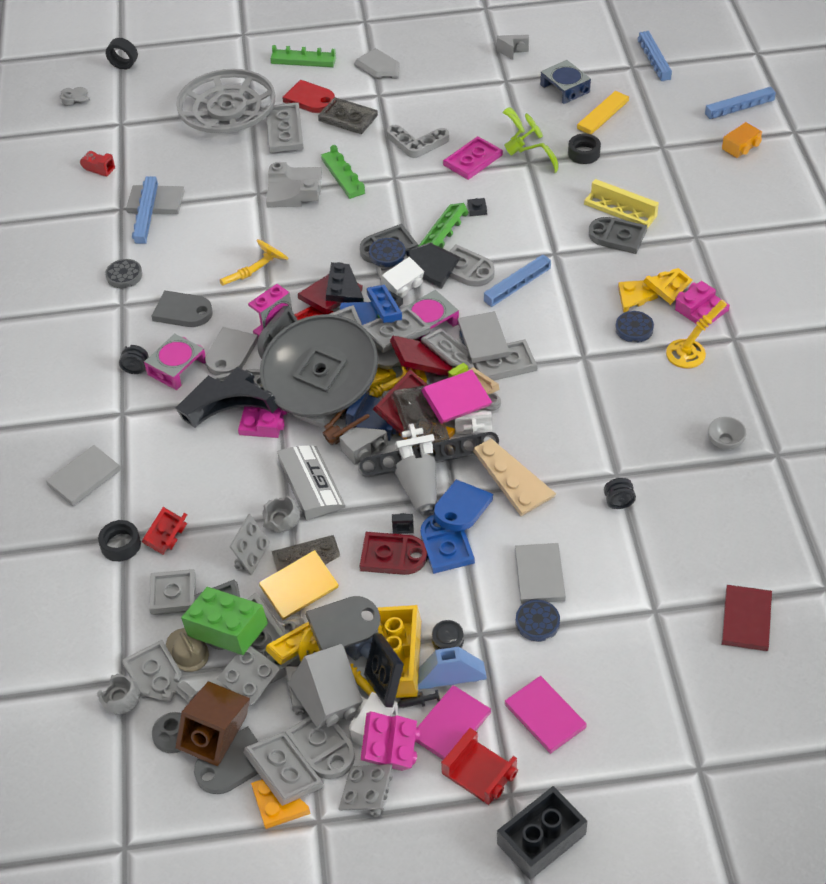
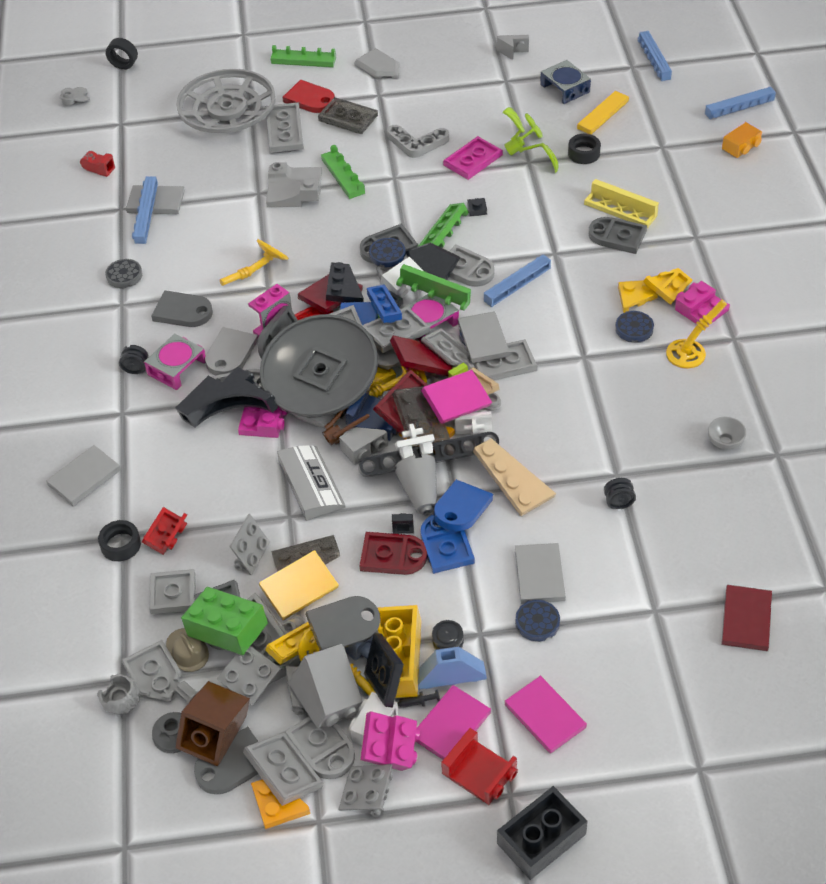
light grey hair [262,496,300,533] -> none
none -> bright green hinge [396,264,471,311]

